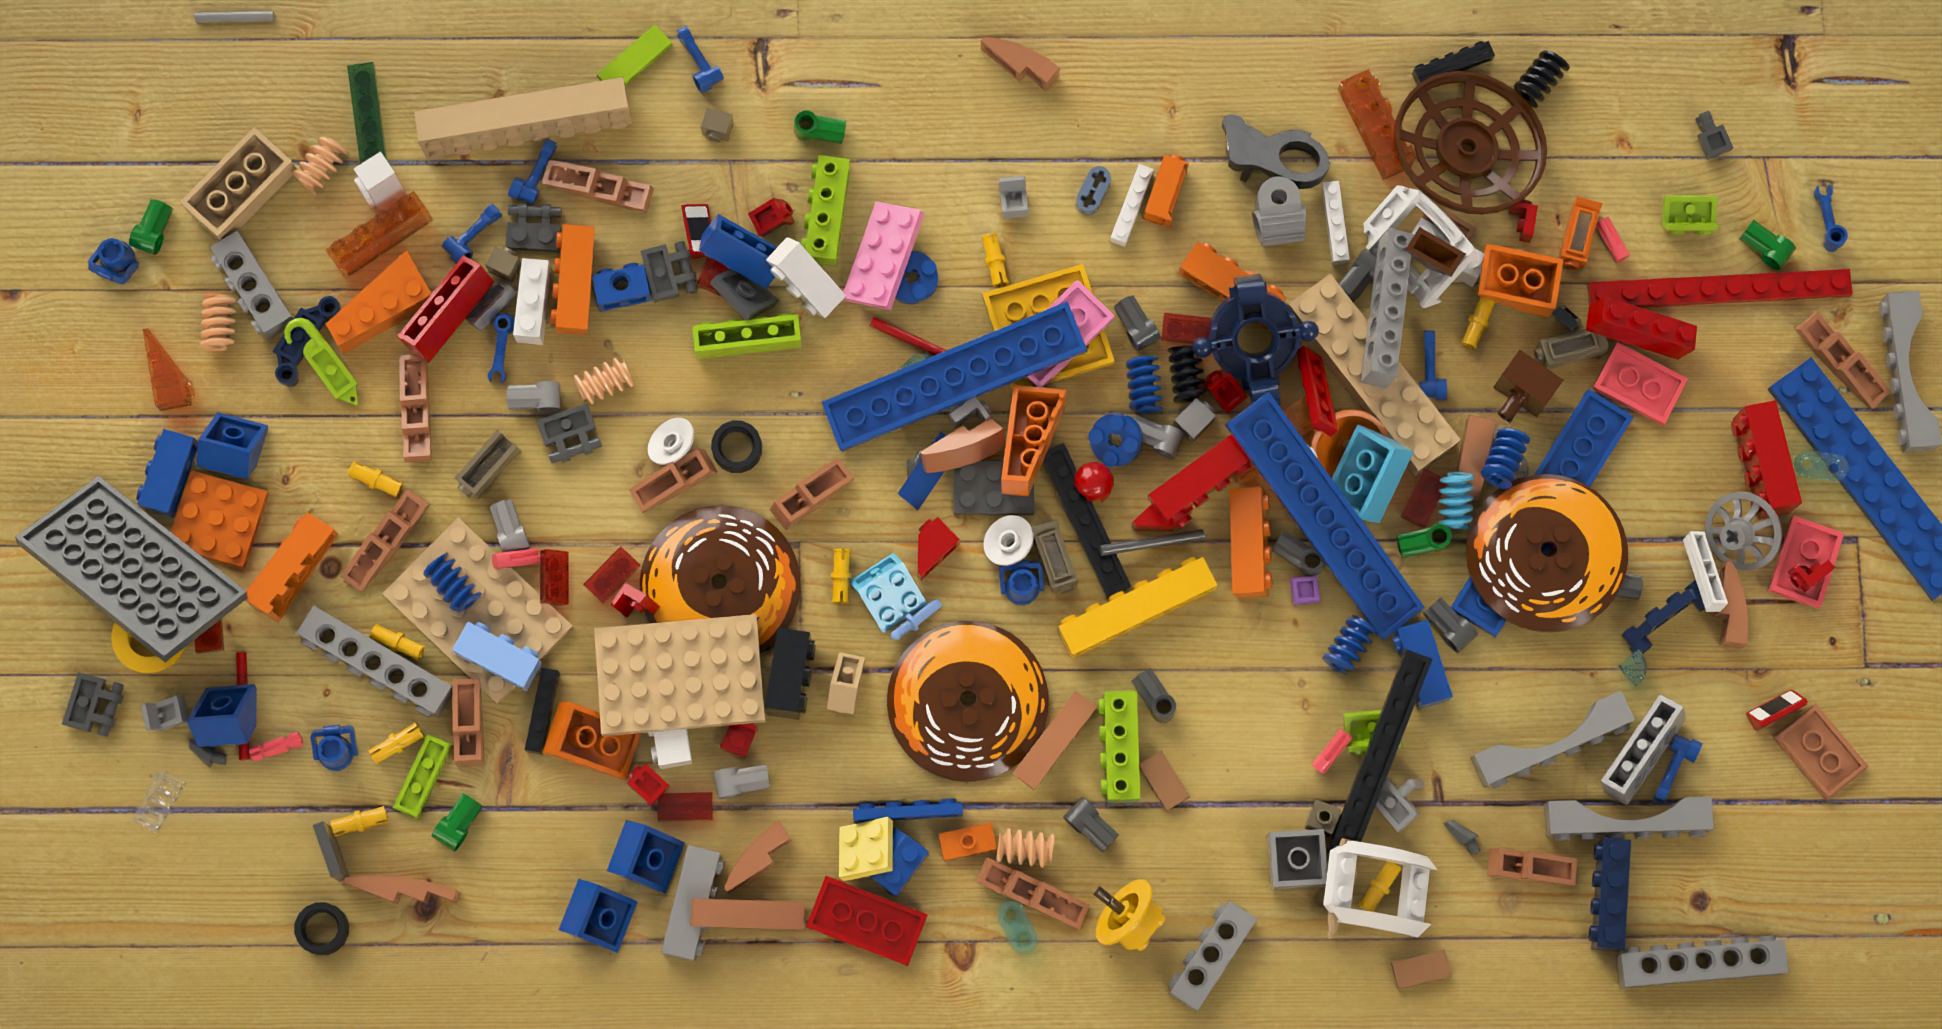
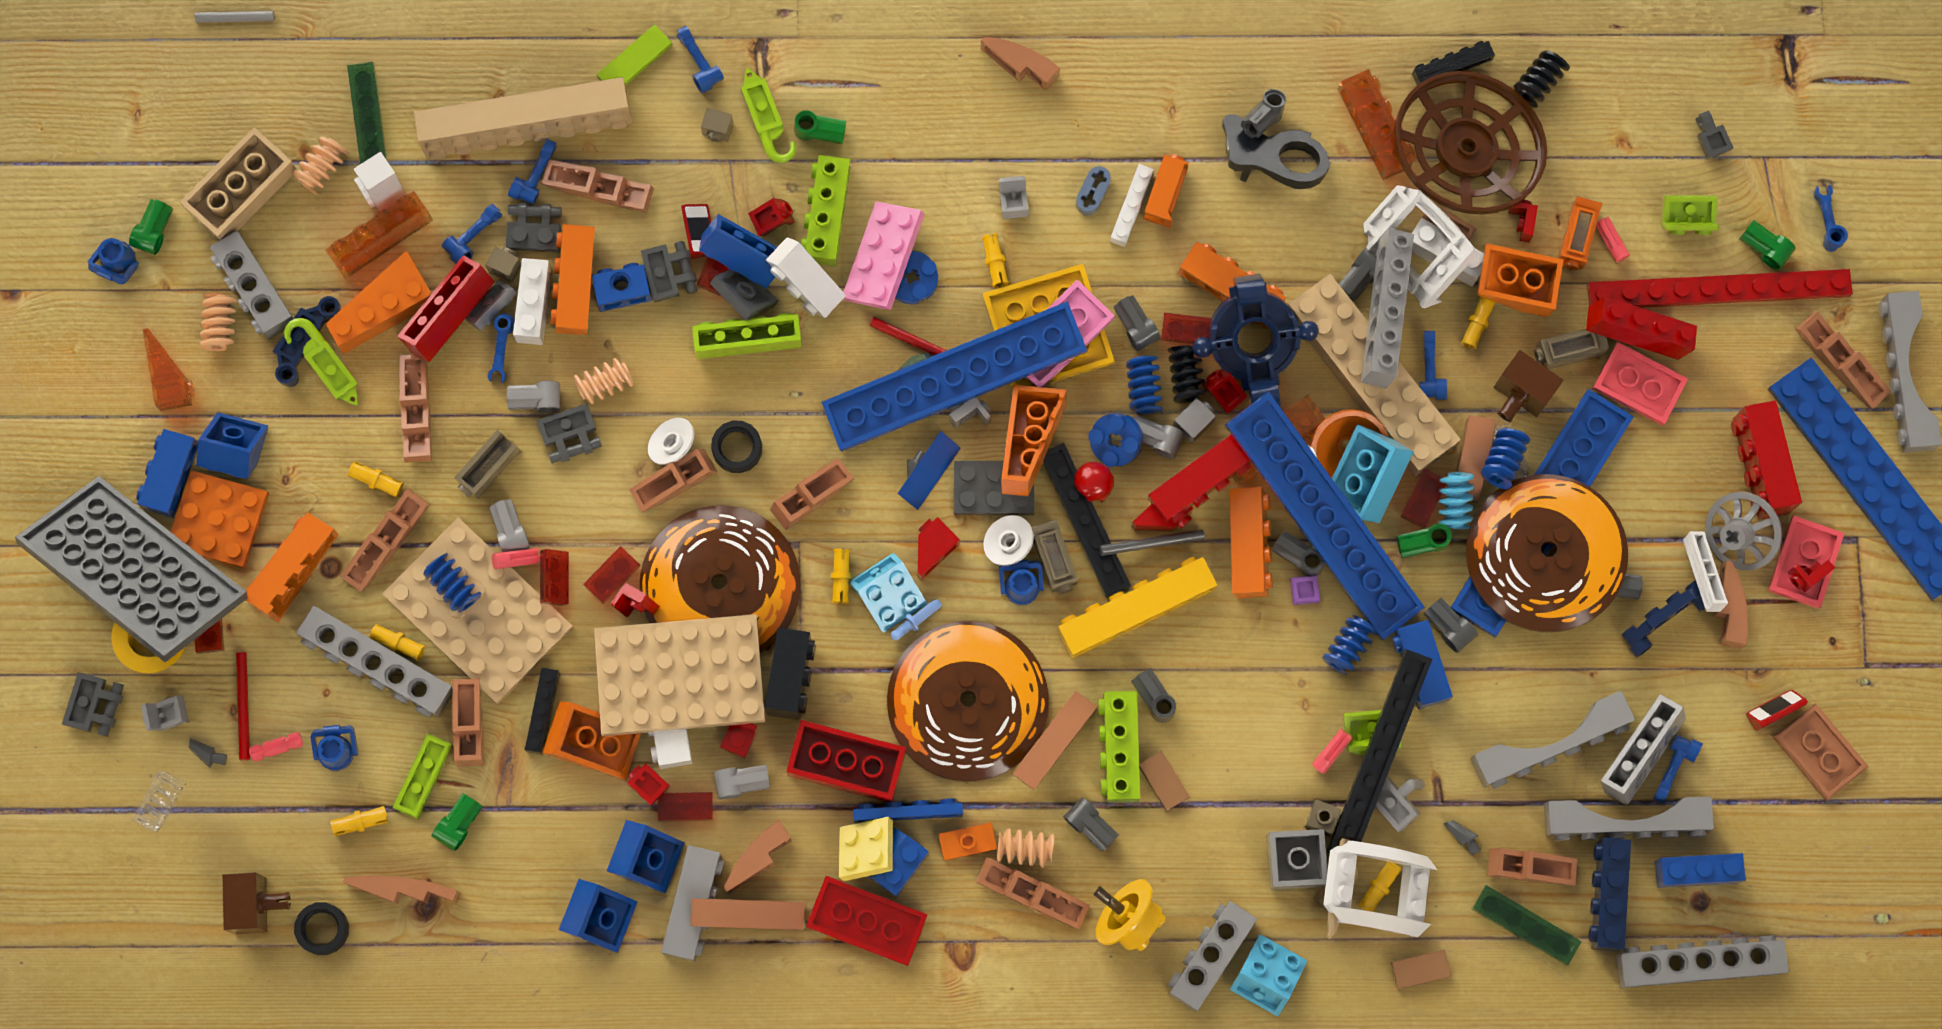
blue slope [187,684,257,747] -> none
dark grey tile [313,821,350,882] -> none
yellow pin [368,722,425,764] -> none
light blue brick [452,621,542,691] -> none
tan slope [827,652,865,714] -> none
nougat slope [920,418,1006,473] -> none
clear light blue plate [997,901,1037,954] -> none
light grey piece [1252,176,1306,246] -> none
red plate [1297,345,1339,437] -> none
white piece [1321,181,1350,265] -> none
reddish brown slope [1406,227,1466,277] -> none
black tile [1552,305,1582,331] -> none
clear light blue tile [1618,649,1647,687] -> none
clear light blue plate [1794,450,1849,481] -> none
none -> reddish brown brick [222,872,291,934]
none -> lime plate [740,68,796,163]
none -> red brick [786,720,906,803]
none -> medium azure bracket [1230,935,1307,1016]
none -> dark grey piece [1241,89,1286,138]
none -> clear green plate [1472,885,1582,966]
none -> blue brick [1655,853,1746,888]

